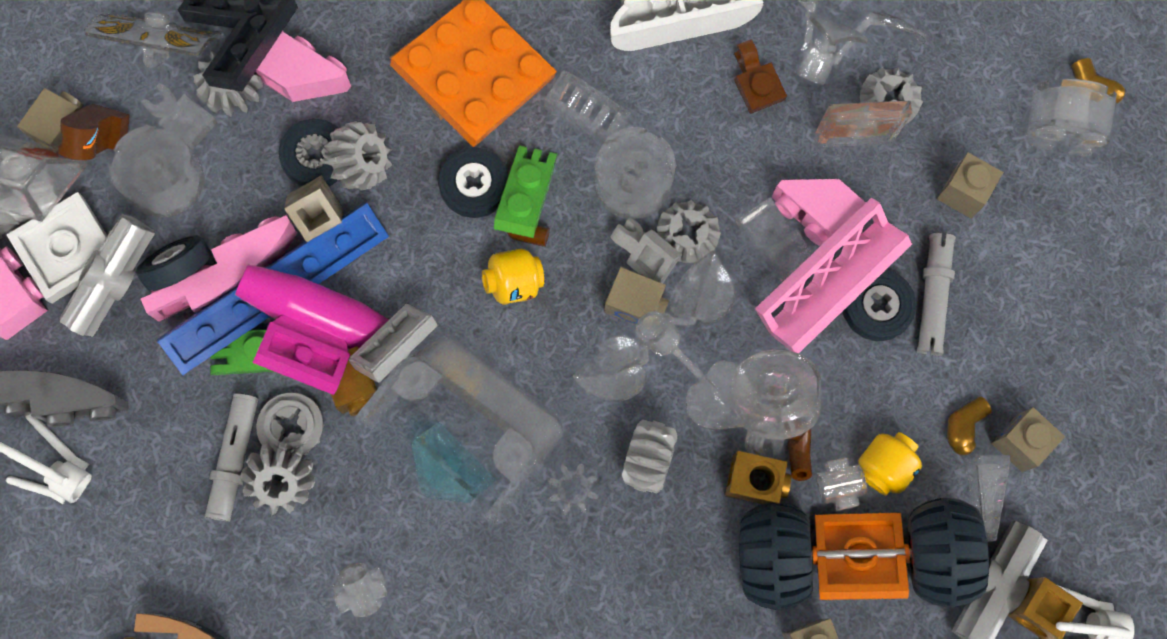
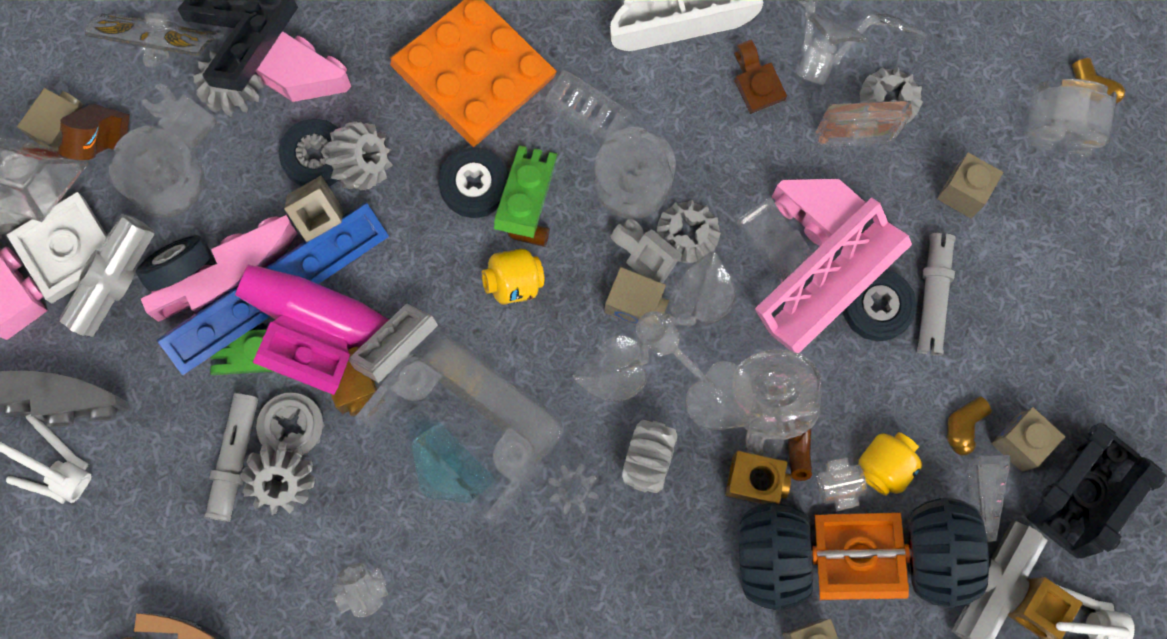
none -> black piece [1026,423,1166,559]

